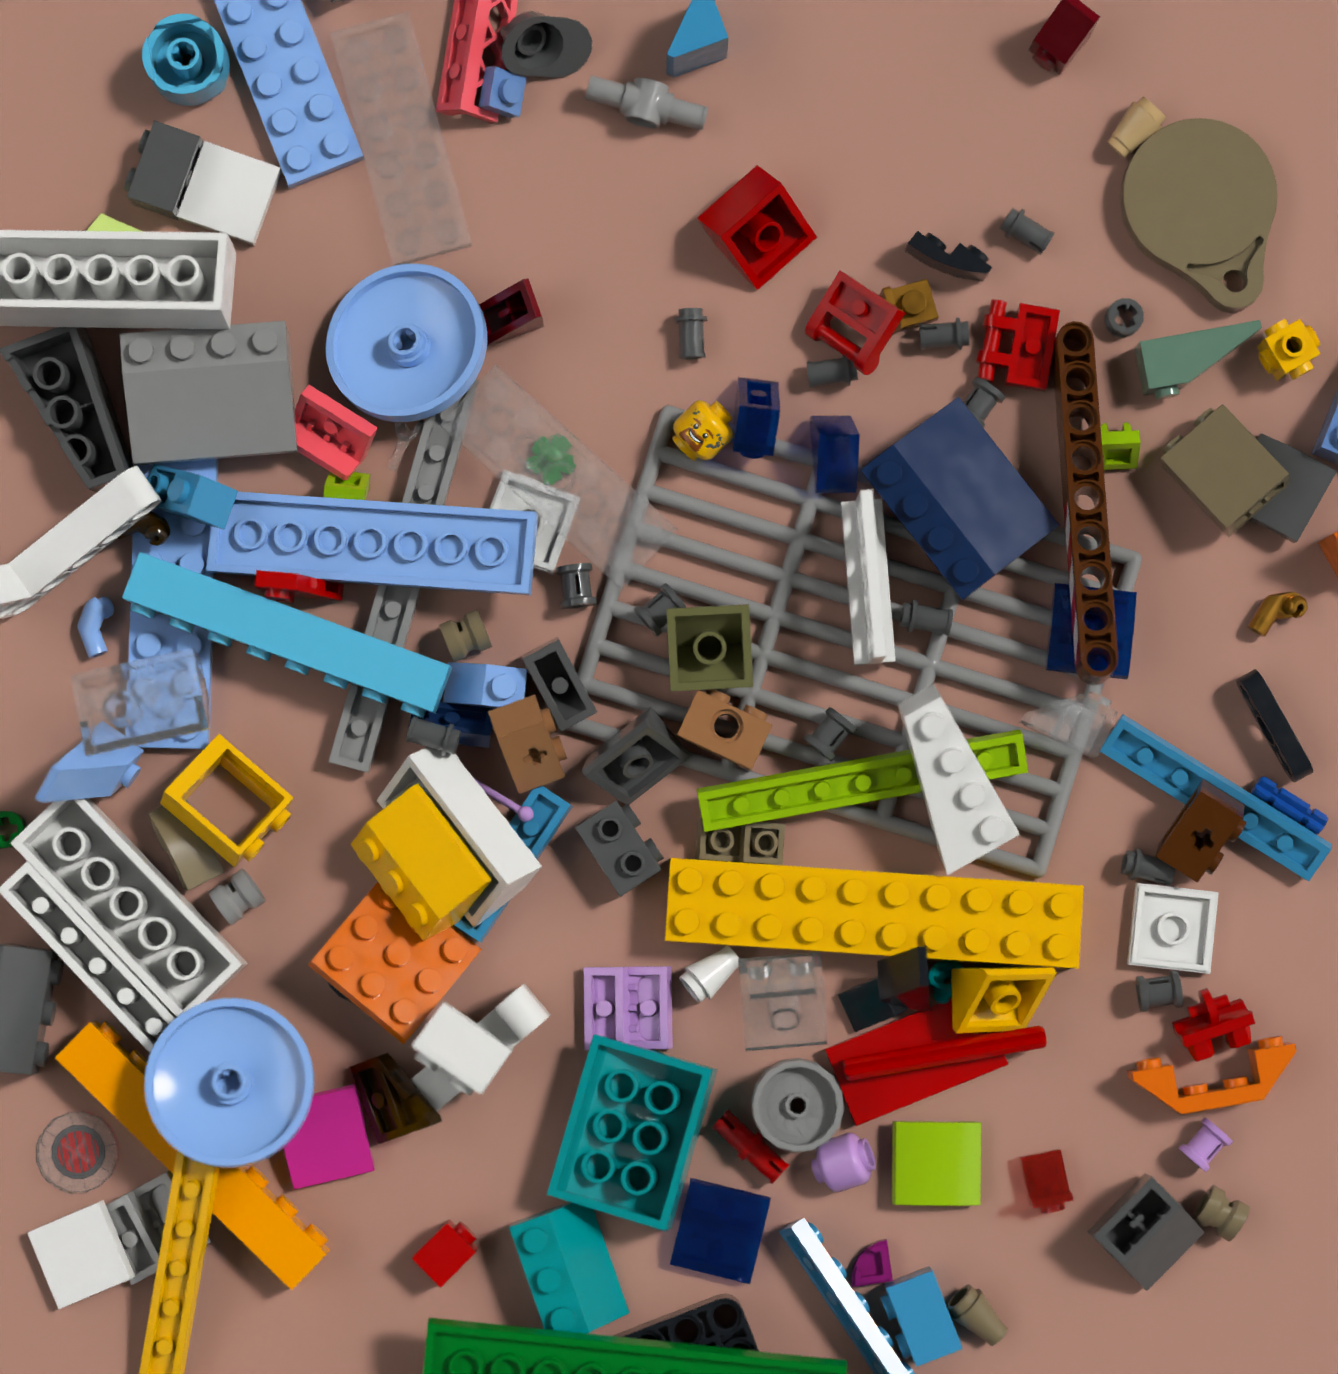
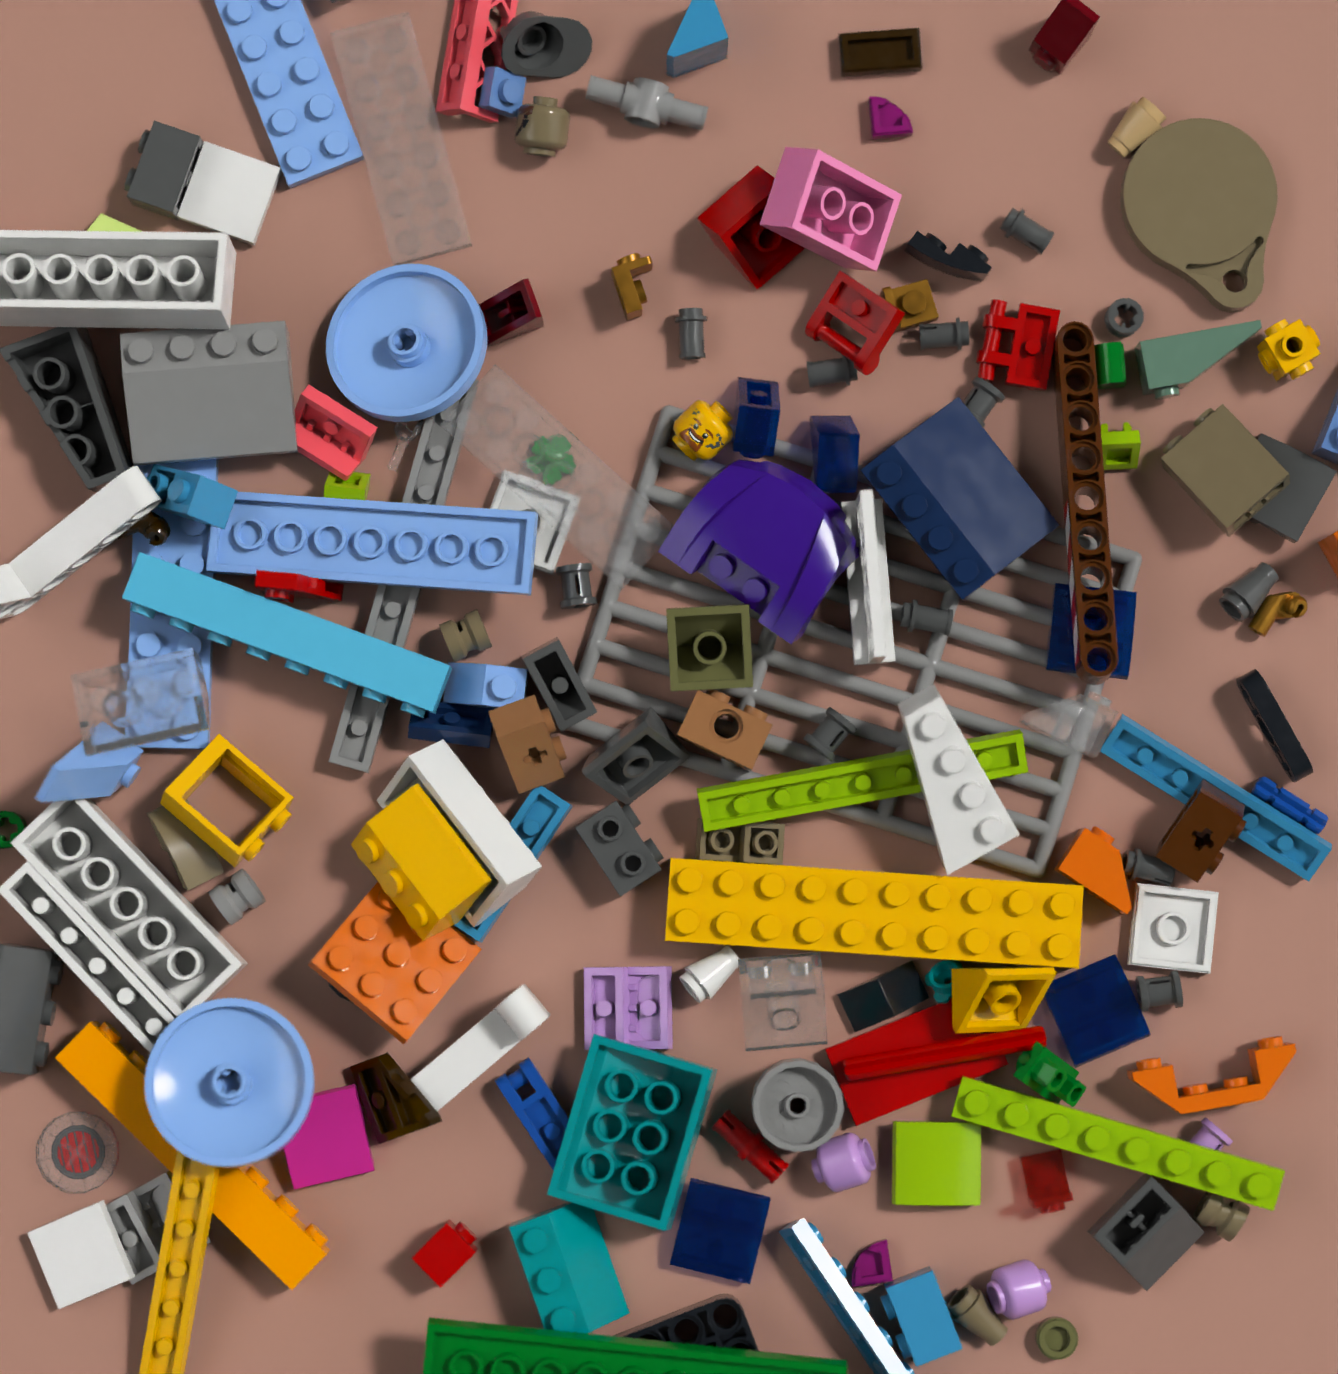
light blue arm [77,597,114,658] -> none
medium azure brick [142,14,230,106] -> none
dark grey pin [406,716,461,756] -> none
white slope [411,1002,513,1096] -> none
lavender hinge [473,777,534,822] -> none
dark grey bush [634,583,686,637] -> none
black slope [877,946,930,1012] -> none
red hips [1172,988,1256,1062] -> none
none -> blue plate [495,1057,569,1171]
none -> dark tan head [515,96,570,157]
none -> pearl gold bracket [611,253,653,321]
none -> dark purple piece [658,459,860,644]
none -> bright pink brick [759,147,902,272]
none -> dark brown tile [838,28,923,77]
none -> magenta tile [868,96,913,139]
none -> lime plate [951,1076,1285,1211]
none -> lavender head [986,1259,1051,1320]
none -> green hips [1013,1041,1086,1107]
none -> olive tile [1035,1316,1078,1360]
none -> clear blue slope [1044,954,1151,1068]
none -> orange slope [1053,826,1132,915]
none -> green brick [1094,341,1126,389]
none -> dark grey cone [1219,562,1279,622]

